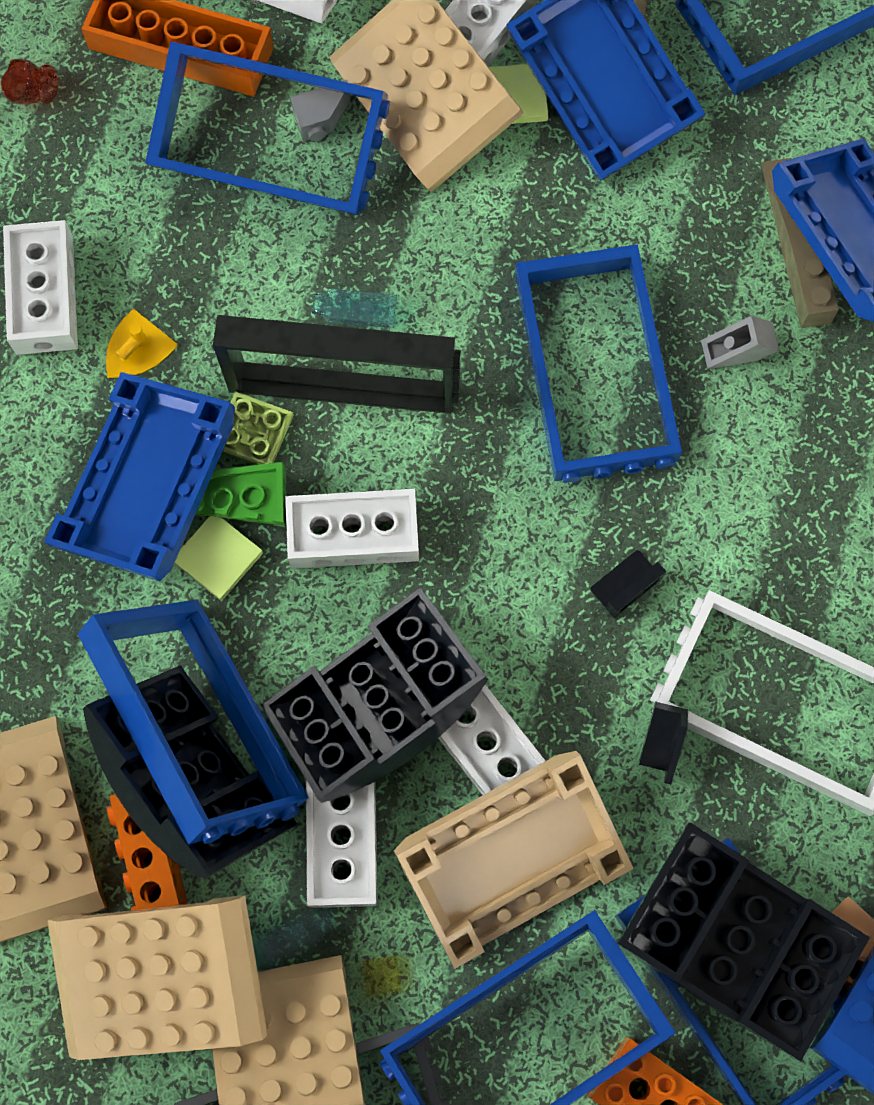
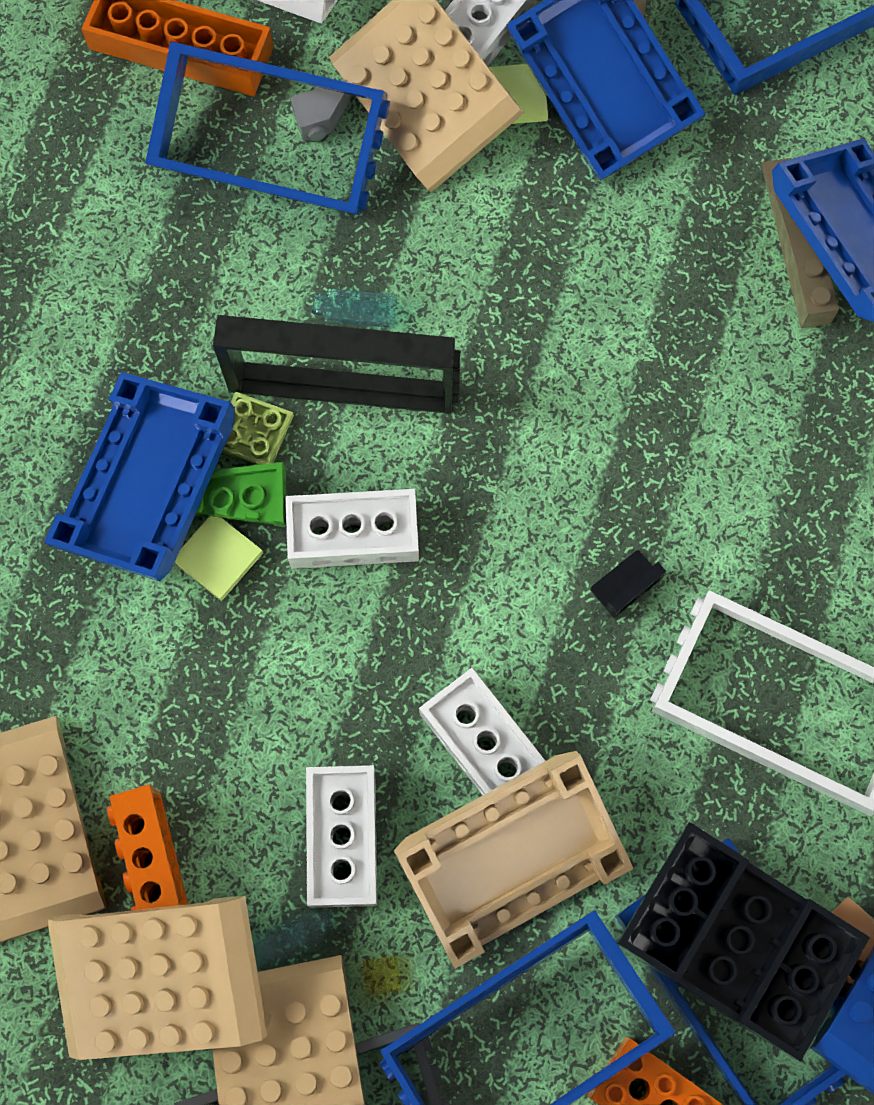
clear red hair [0,59,59,104] -> none
white brick [3,220,78,355] -> none
blue door [78,599,309,845] -> none
black slope [83,665,298,879] -> none
yellow shield [106,309,178,378] -> none
black slope [261,587,488,803] -> none
blue door [515,244,682,483] -> none
black panel [639,701,688,785] -> none
light grey slope [701,316,779,369] -> none

